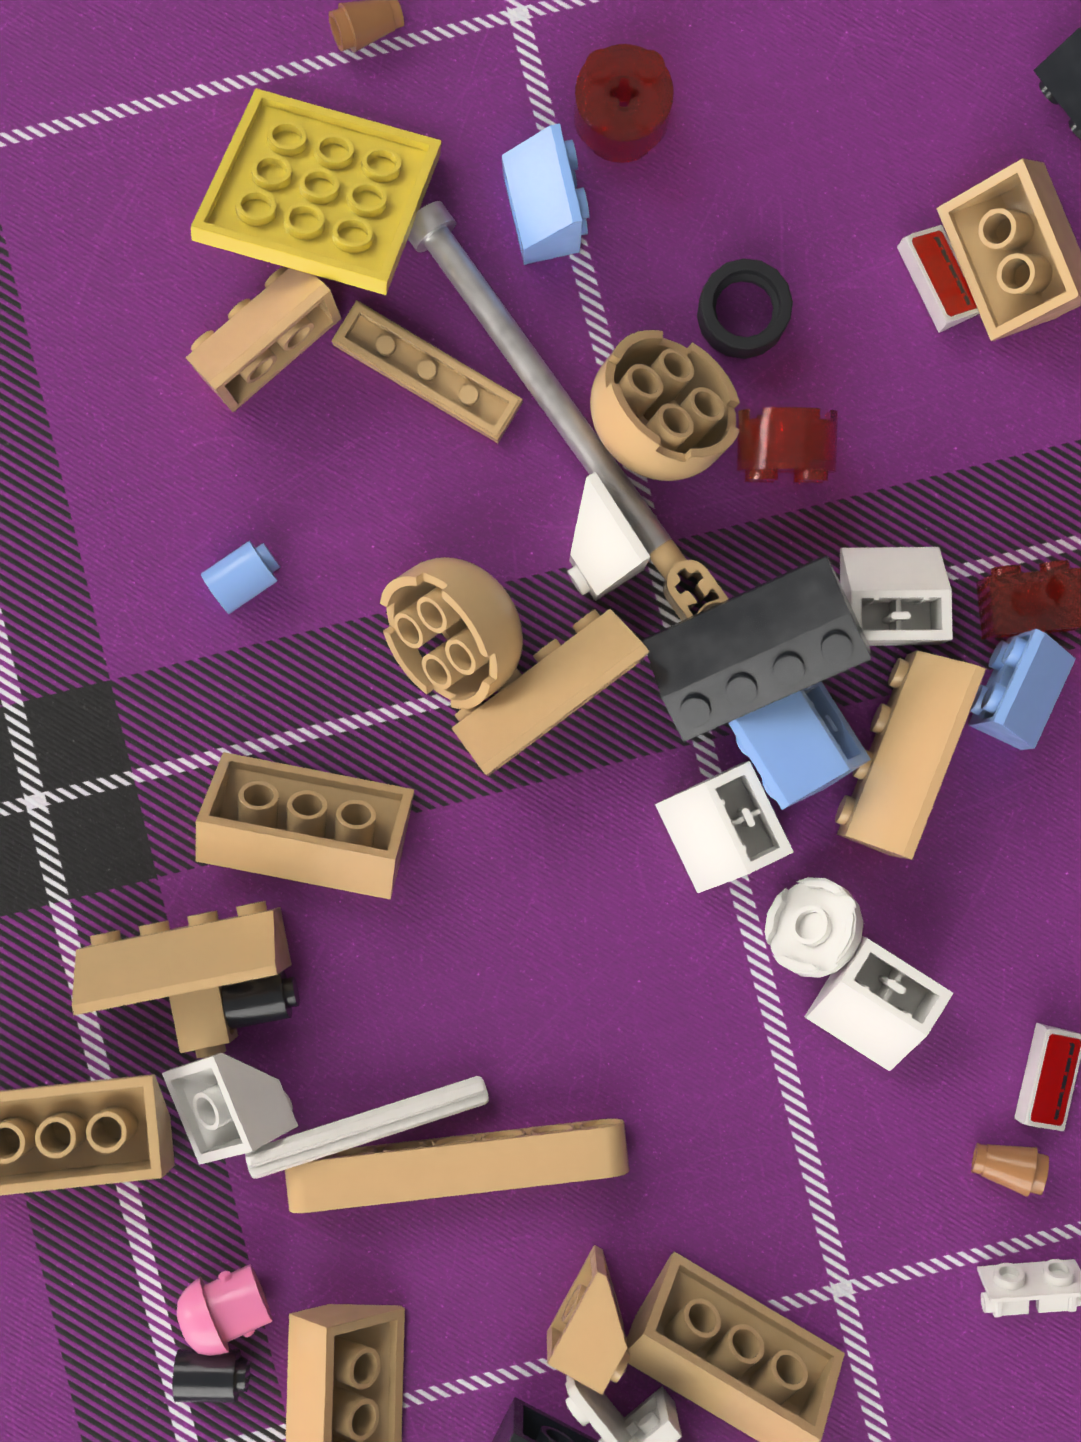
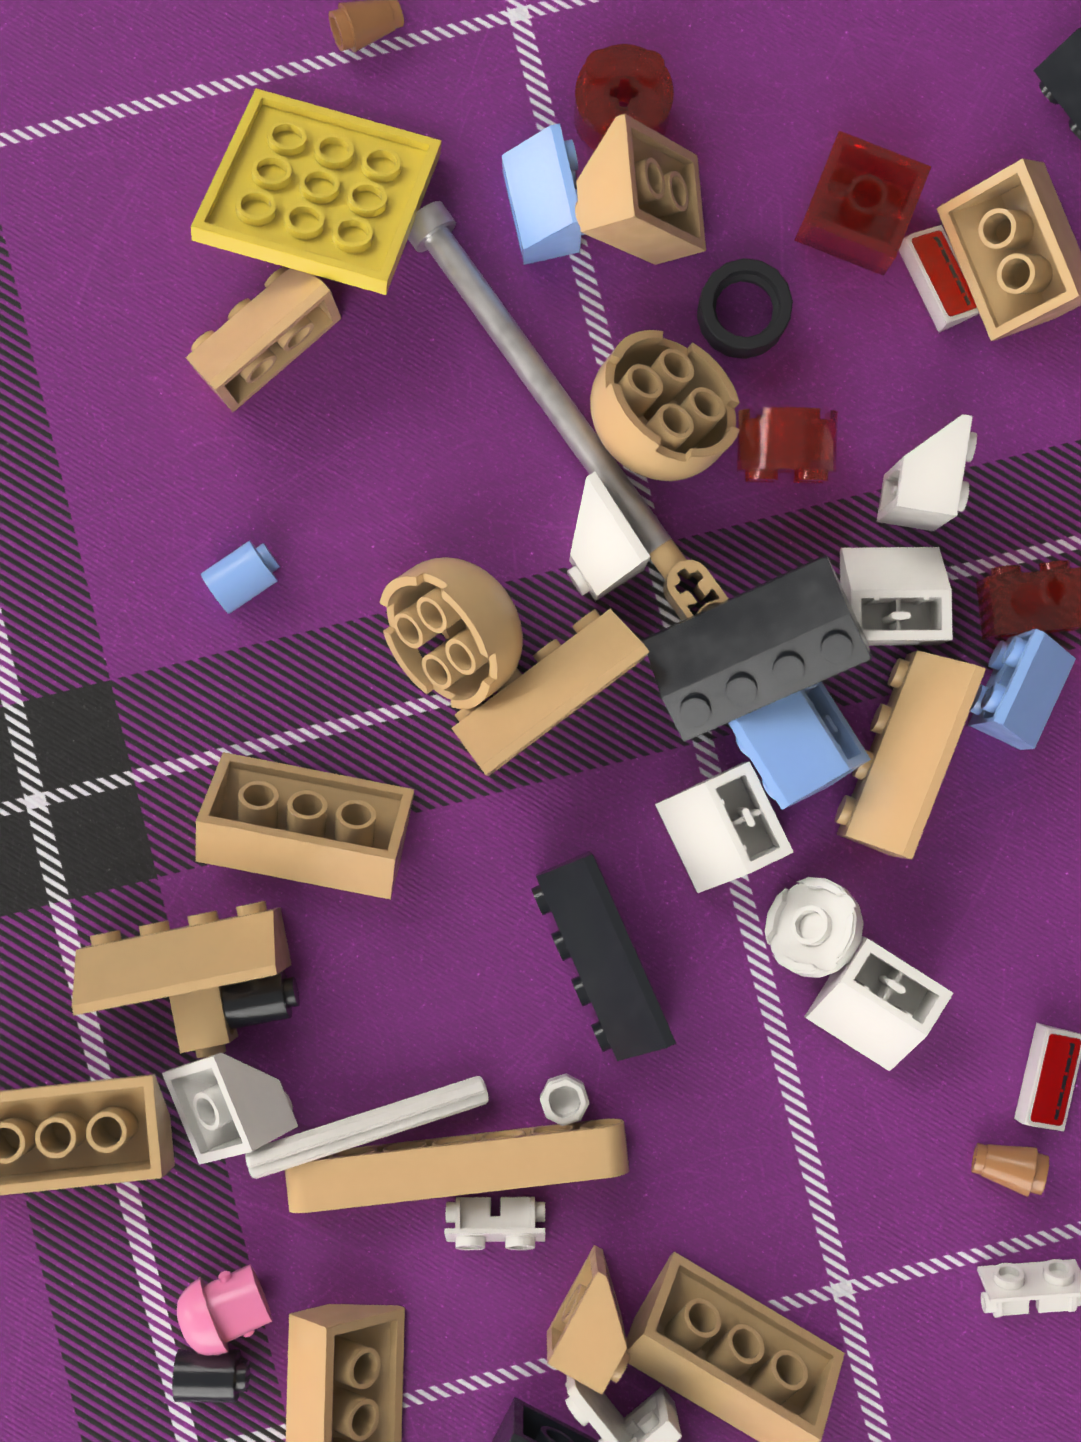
tan tile [332,300,523,444] -> none
none -> white hinge [444,1197,545,1250]
none -> black slope [531,851,676,1061]
none -> white tile [540,1073,589,1126]
none -> tan slope [575,114,706,265]
none -> clear red brick [794,131,931,276]
none -> white slope [877,414,977,531]

